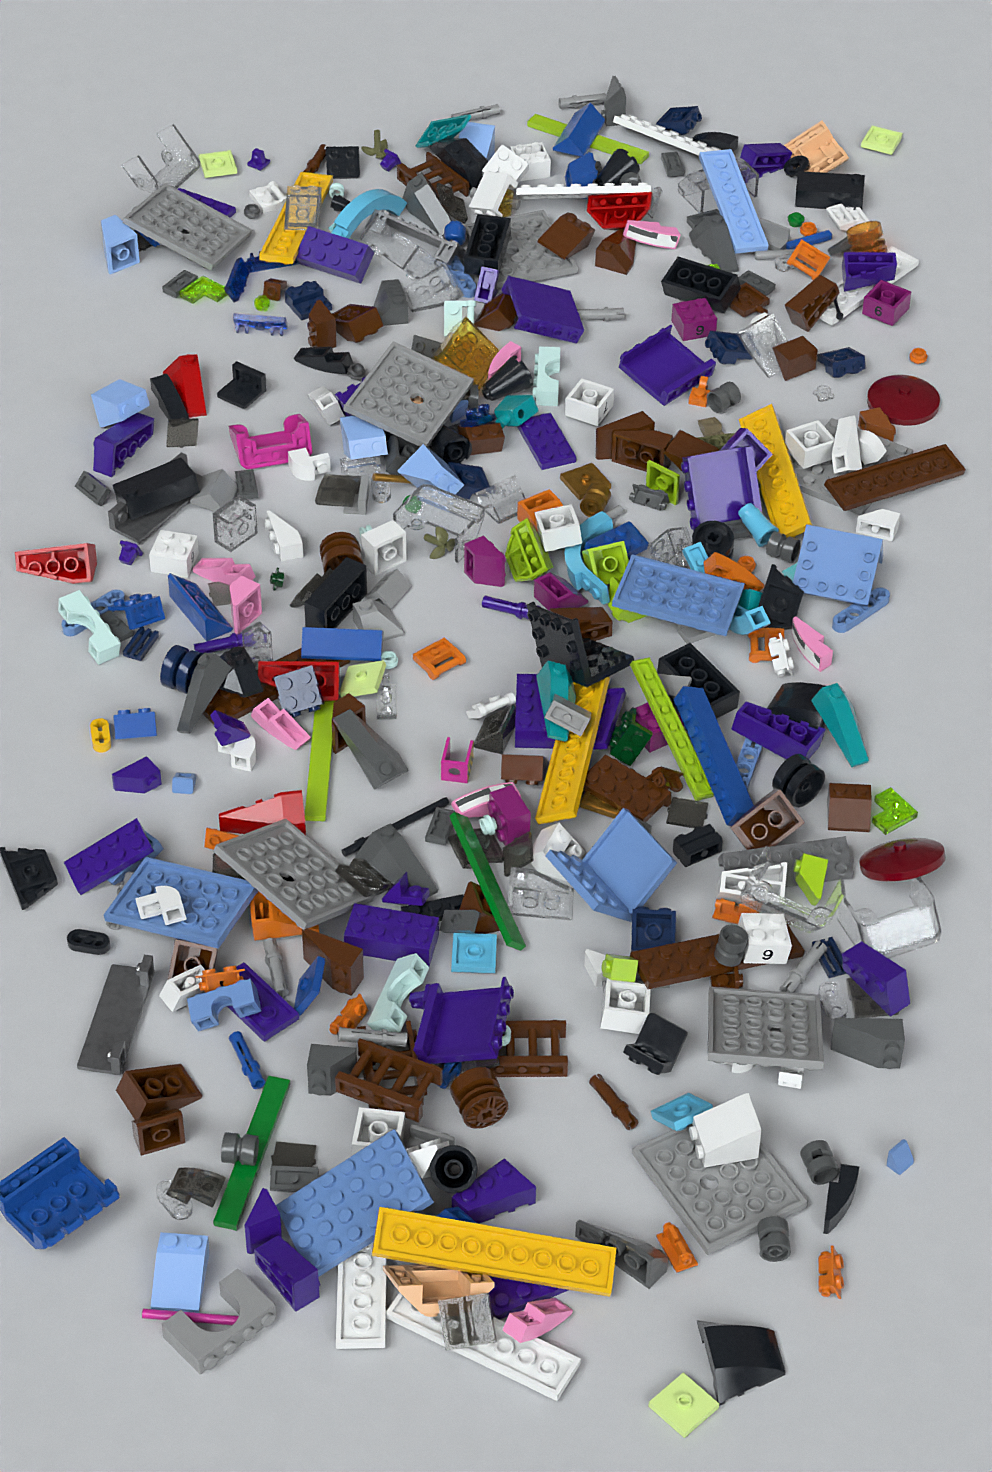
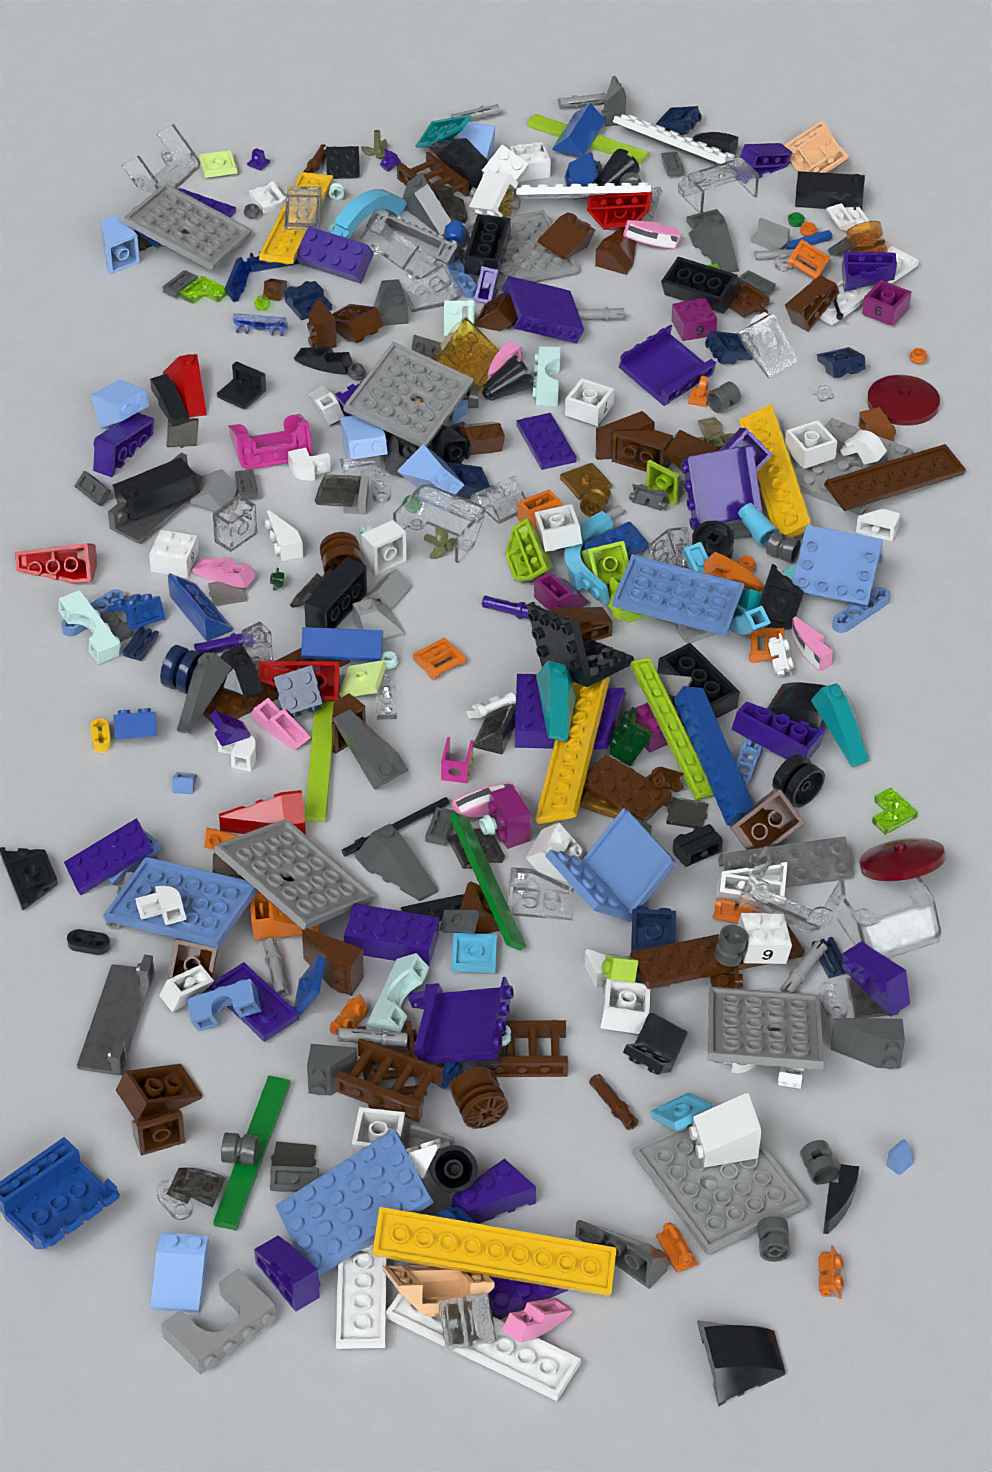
dark purple slope [112,756,162,794] -> none
dark purple brick [119,540,143,565] -> none
dark pink bar [142,1308,239,1325] -> none
orange hinge [195,966,245,993] -> none
bright pink slope [229,575,262,634] -> none
blue pin [229,1031,266,1089] -> none
dark purple slope [244,1188,282,1254] -> none
black cone [330,195,350,212] -> none
clear smoke slope [335,858,393,897] -> none
pearl gold bar [372,473,412,484] -> none
dark purple slope [382,872,430,906] -> none
clear blue plate [460,404,497,427] -> none
magenta slope [464,535,506,587] -> none
teal torso [494,395,539,429] -> none
reddish brown slope [501,754,544,785] -> none
clear smoke piece [503,832,534,877] -> none
light grey panel [544,694,591,737] -> none
yellowish green plate [648,1373,719,1438] -> none
light blue plate [699,149,769,254] -> none
reddish brown slope [772,336,818,381] -> none
black gear [784,156,810,178] -> none
lime slope [793,853,828,906] -> none
reddish brown slope [827,783,872,832] -> none
white slope [832,415,862,474] -> none
yellowish green plate [861,125,903,155] -> none

